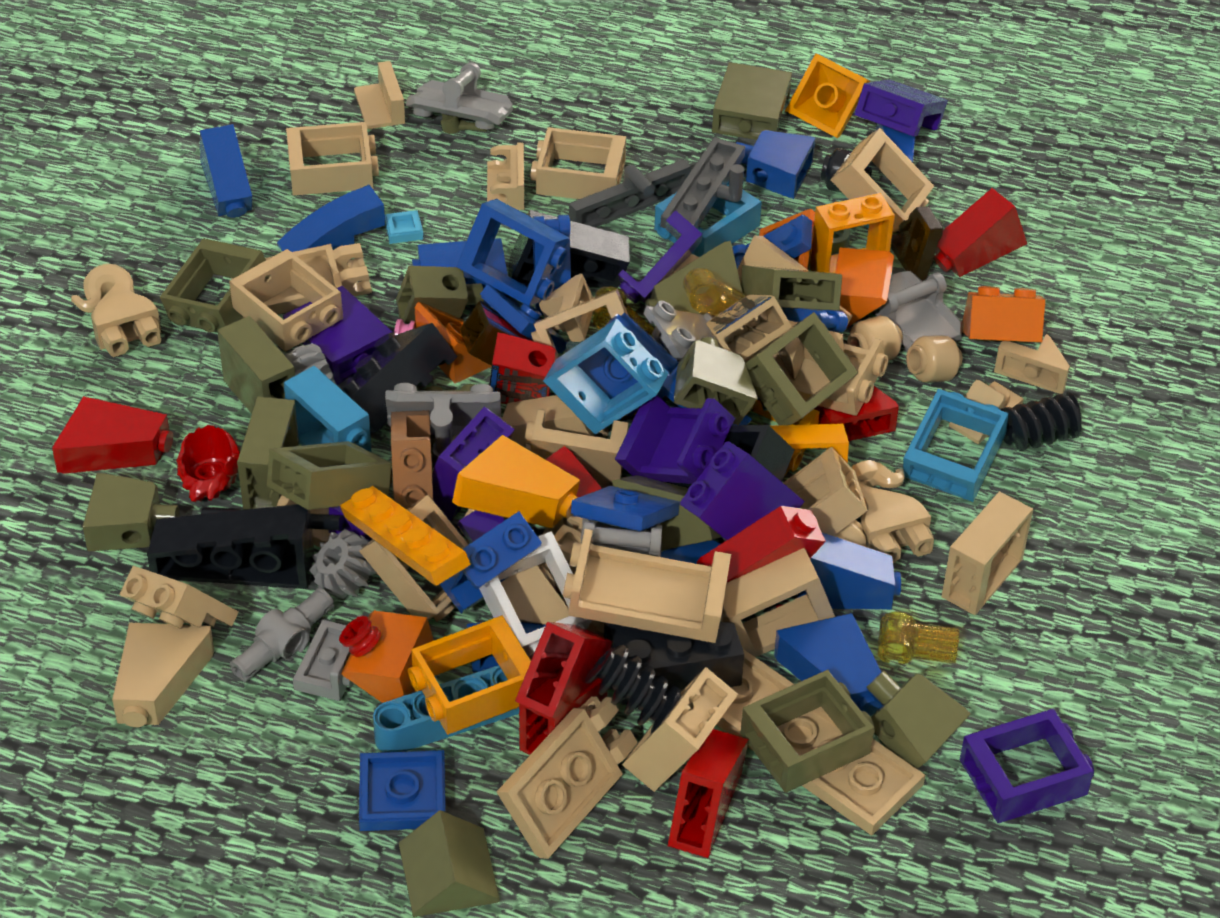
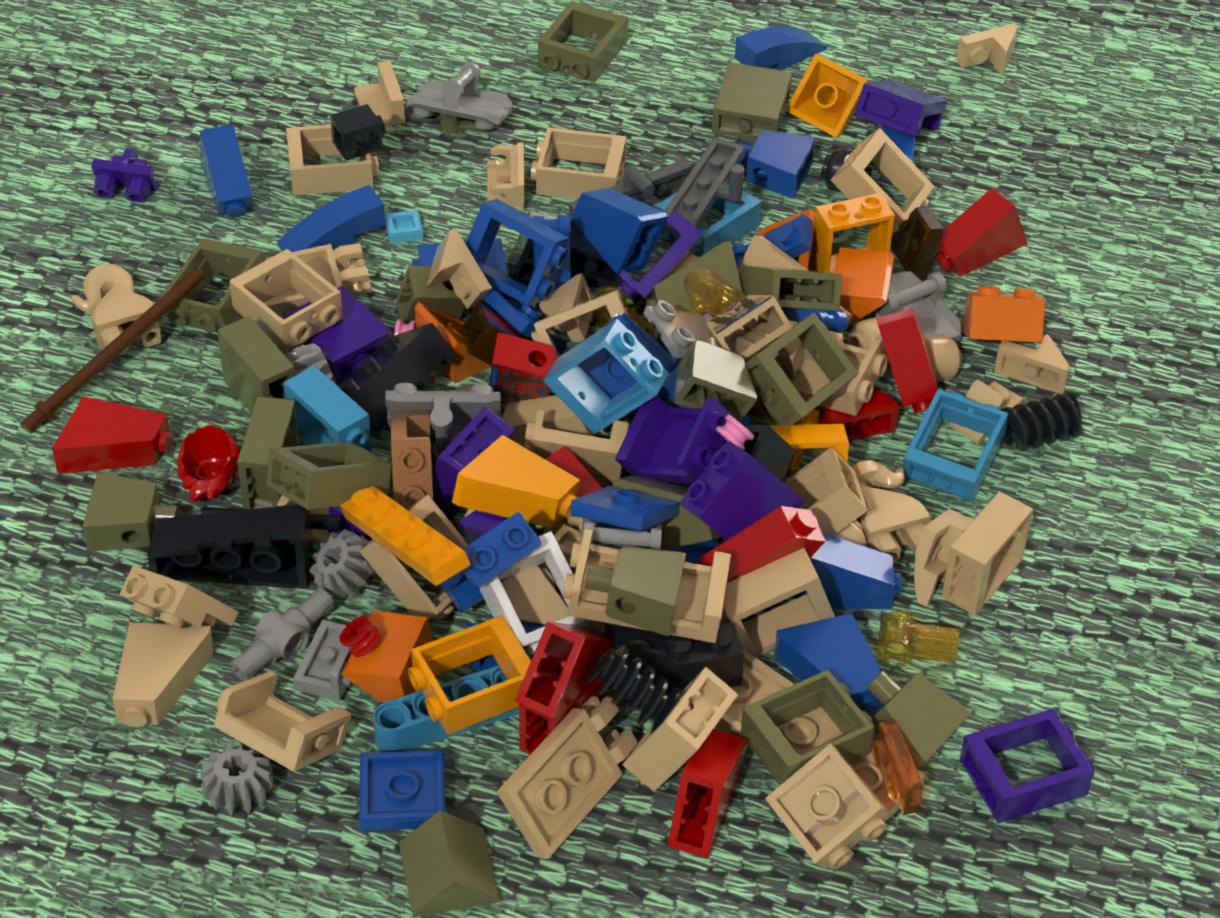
none -> reddish brown bar [20,267,205,434]
none -> dark purple hips [91,148,159,203]
none -> light grey gear [201,743,274,816]
none -> tan panel [213,671,352,772]
none -> black brick [330,104,385,161]
none -> tan slope [427,228,492,310]
none -> olive window [538,1,628,82]
none -> blue slope [571,188,669,275]
none -> olive torso [585,547,686,636]
none -> bright pink bush [715,414,755,450]
none -> blue slope [735,26,827,70]
none -> tan plate [765,743,891,870]
none -> clear orange plate [872,720,924,815]
none -> red slope [876,308,939,414]
none -> tan slope [914,509,973,607]
none -> tan slope [956,23,1018,75]

